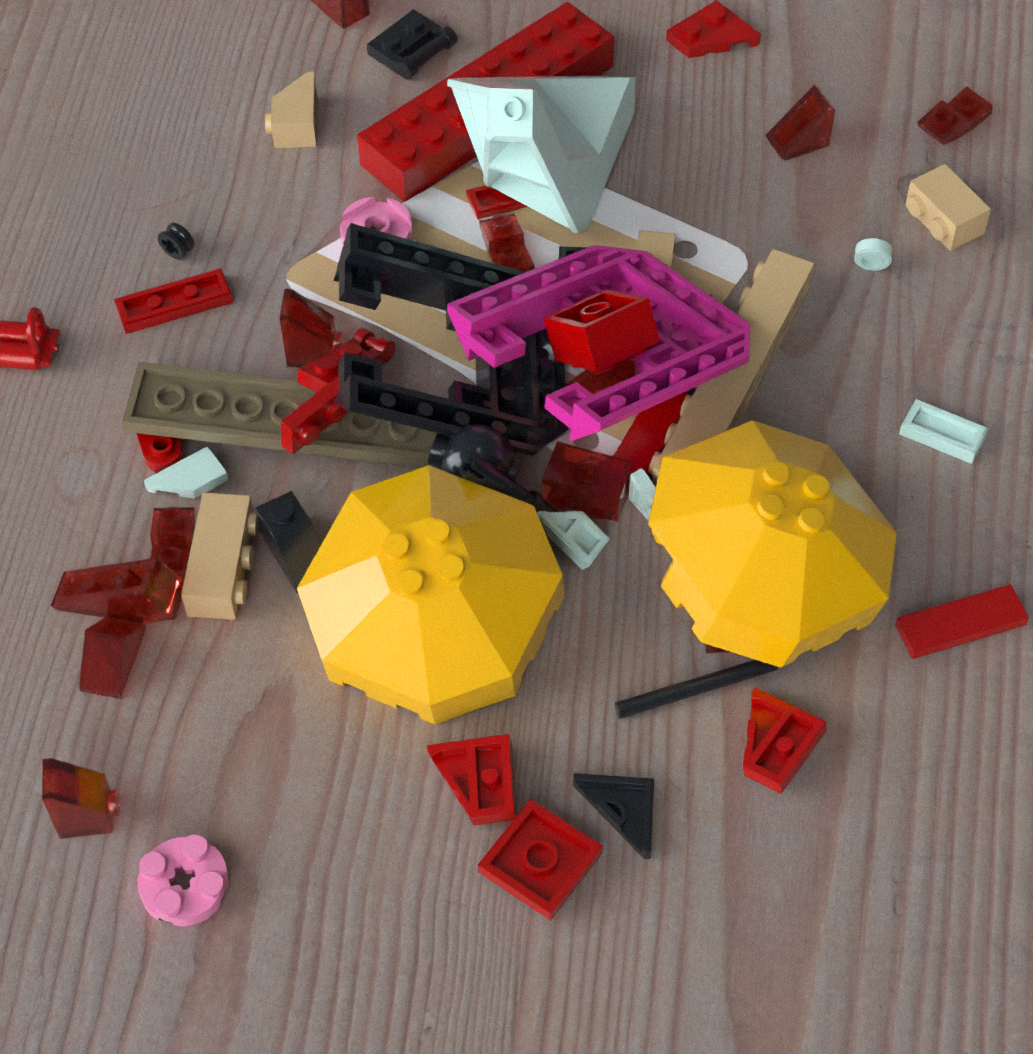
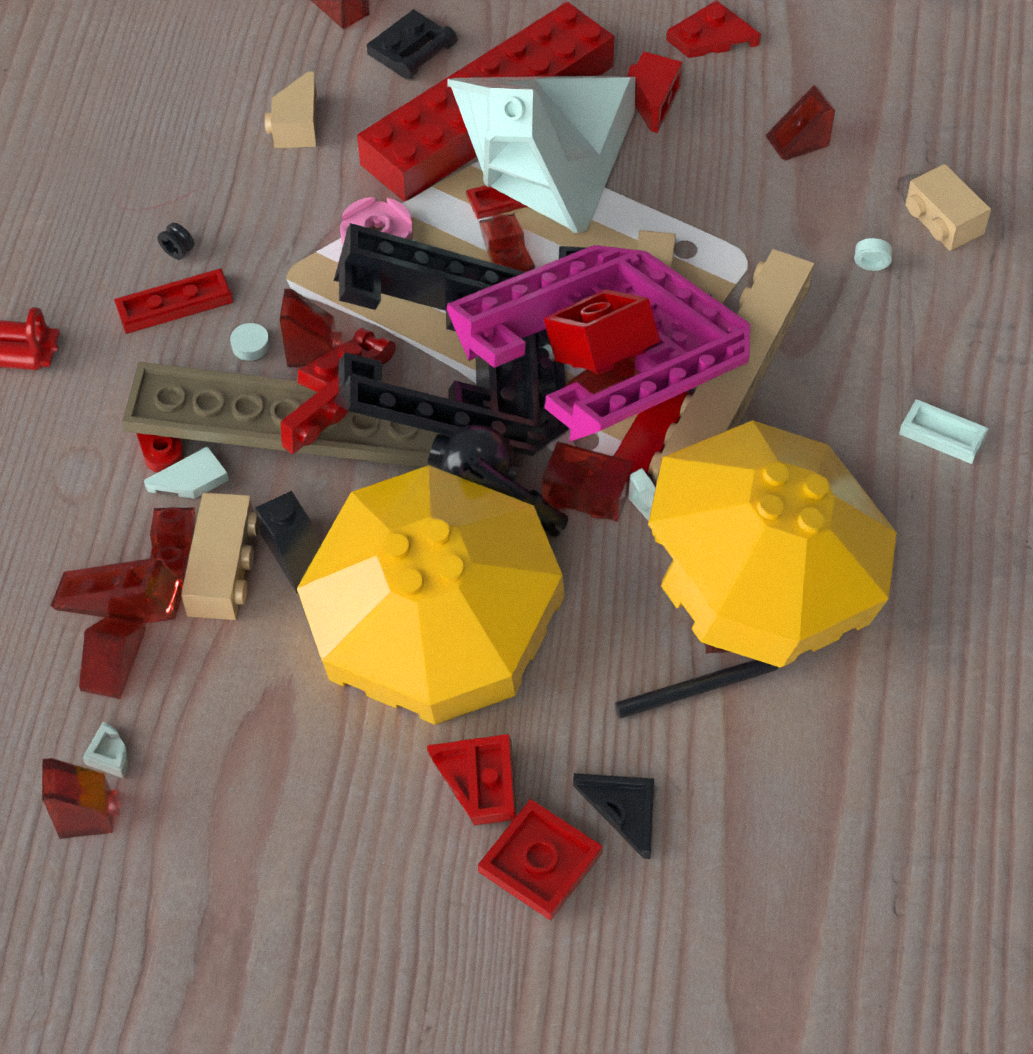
bright pink plate [137,834,230,927] -> none
light aqua tile [537,511,610,570] -> none
red wing [743,687,827,794] -> none
red tile [895,584,1029,659] -> none
clear red slope [917,86,993,145] -> none
none -> light aqua tile [82,722,128,778]
none -> light aqua tile [230,323,270,361]
none -> red slope [627,51,683,133]

